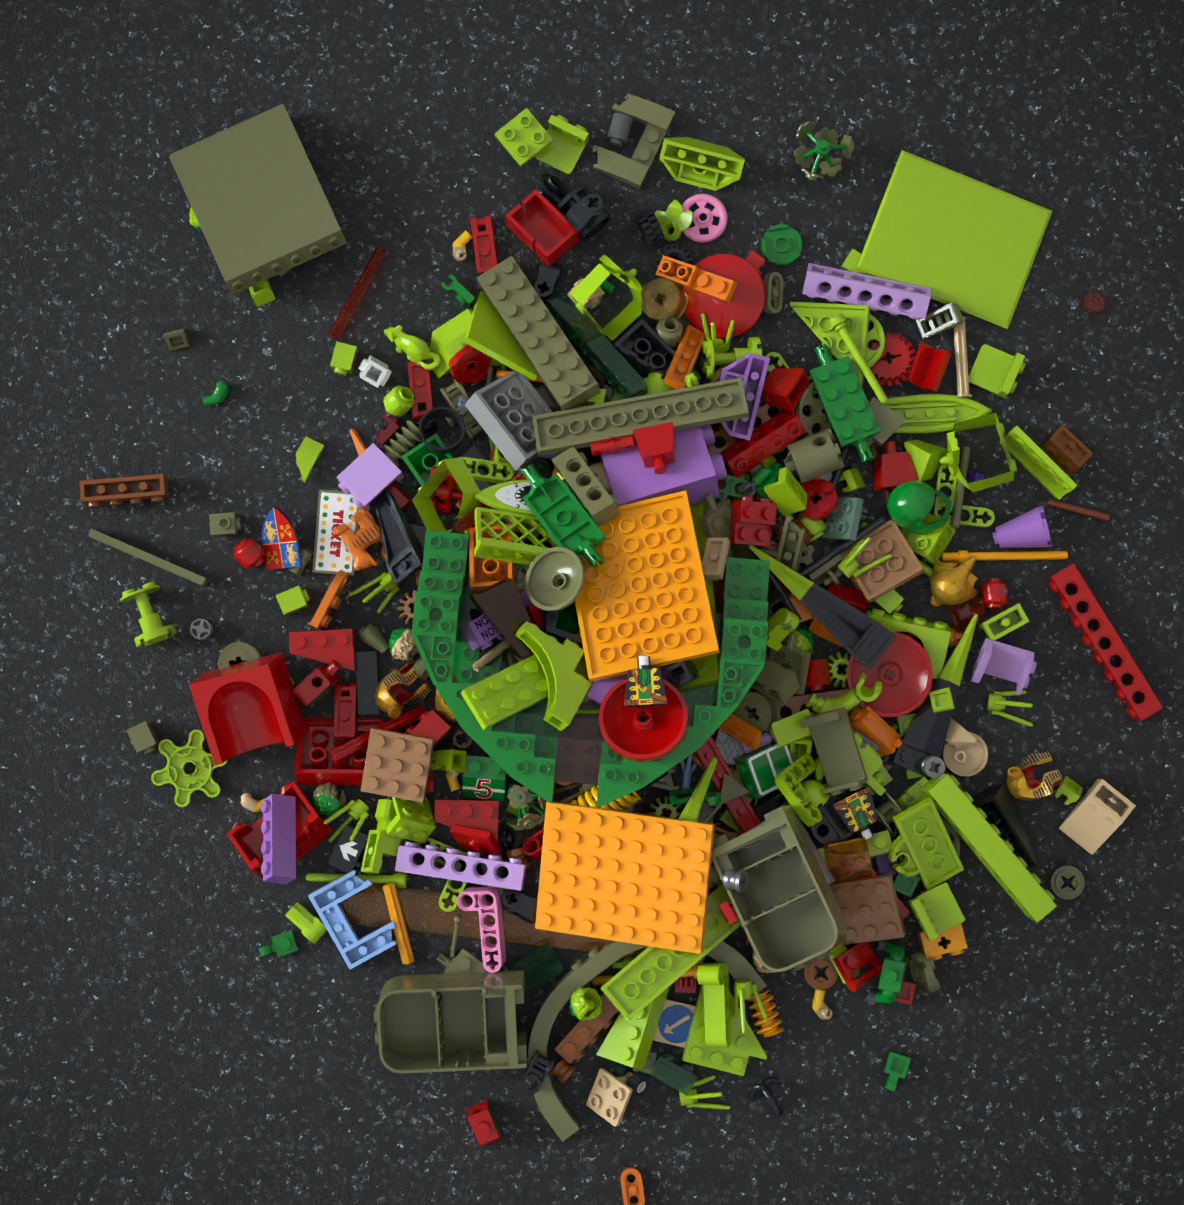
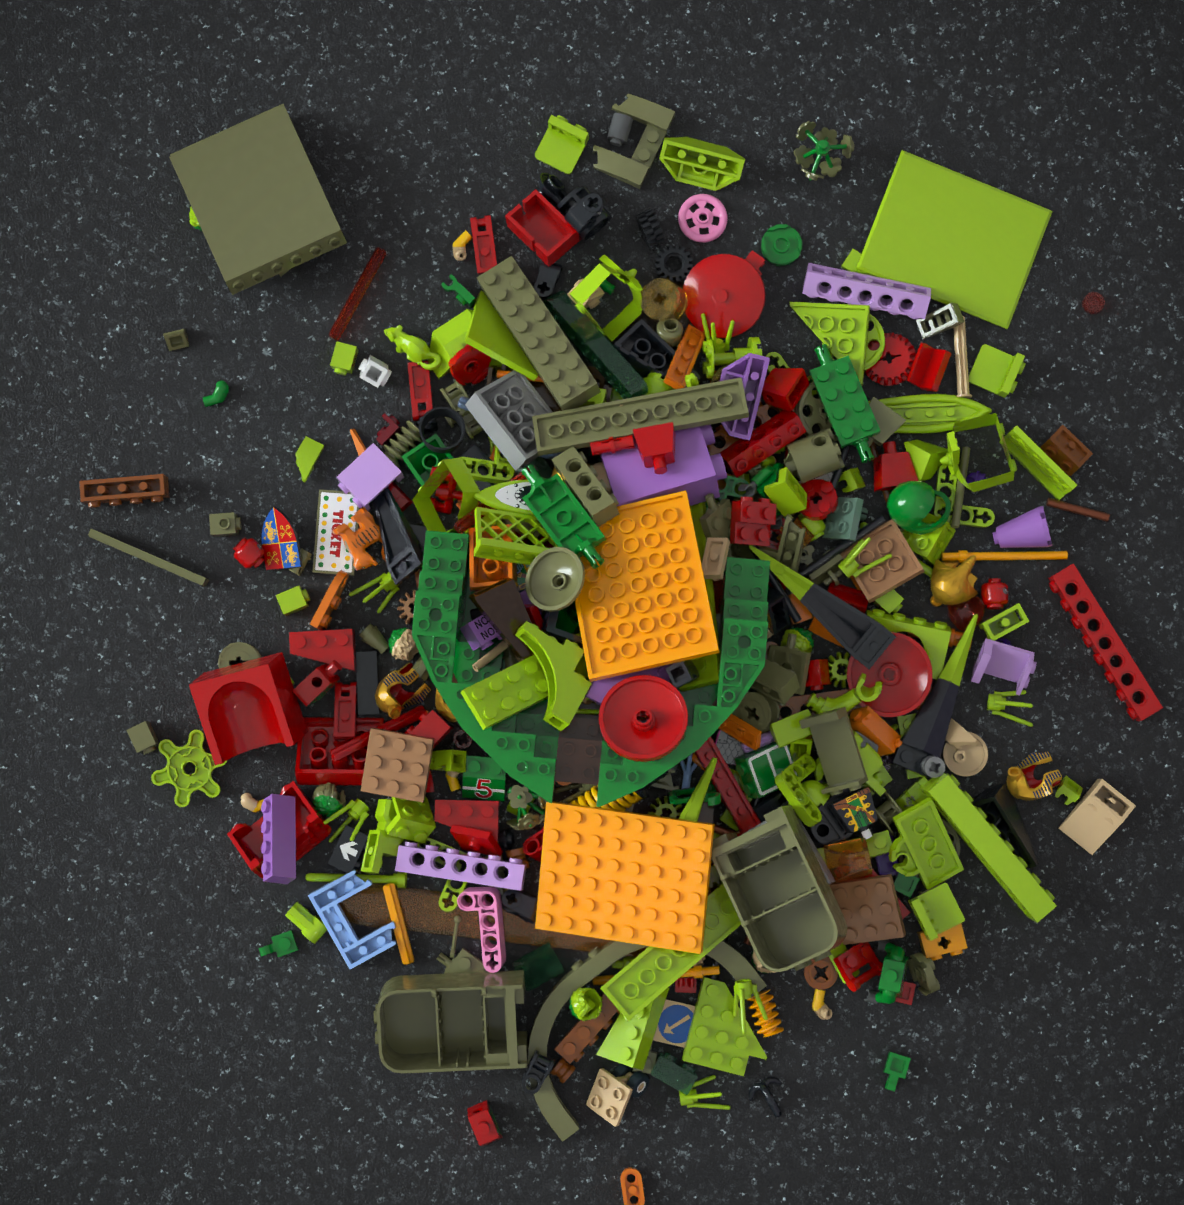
lime piece [120,582,177,647] -> none
flat silver wheel [190,619,213,640] -> none
lime slope [249,279,275,306] -> none
lime head [383,386,415,417] -> none
lime plate [495,108,553,167] -> none
torso [624,656,668,708] -> none
lime plate [655,200,693,241] -> none
orange slope [655,255,738,303] -> none
lime beam [697,963,731,1047] -> none
olive piece [703,773,750,823] -> none
red plate [718,901,738,926] -> none
flat silver wheel [723,868,749,893] -> none
olive plate [763,272,784,314] -> none
lime leg [767,608,799,651] -> none
lime piece [828,314,888,404] -> none
lime tile [929,687,955,714] -> none
olive gear [1050,866,1085,900] -> none

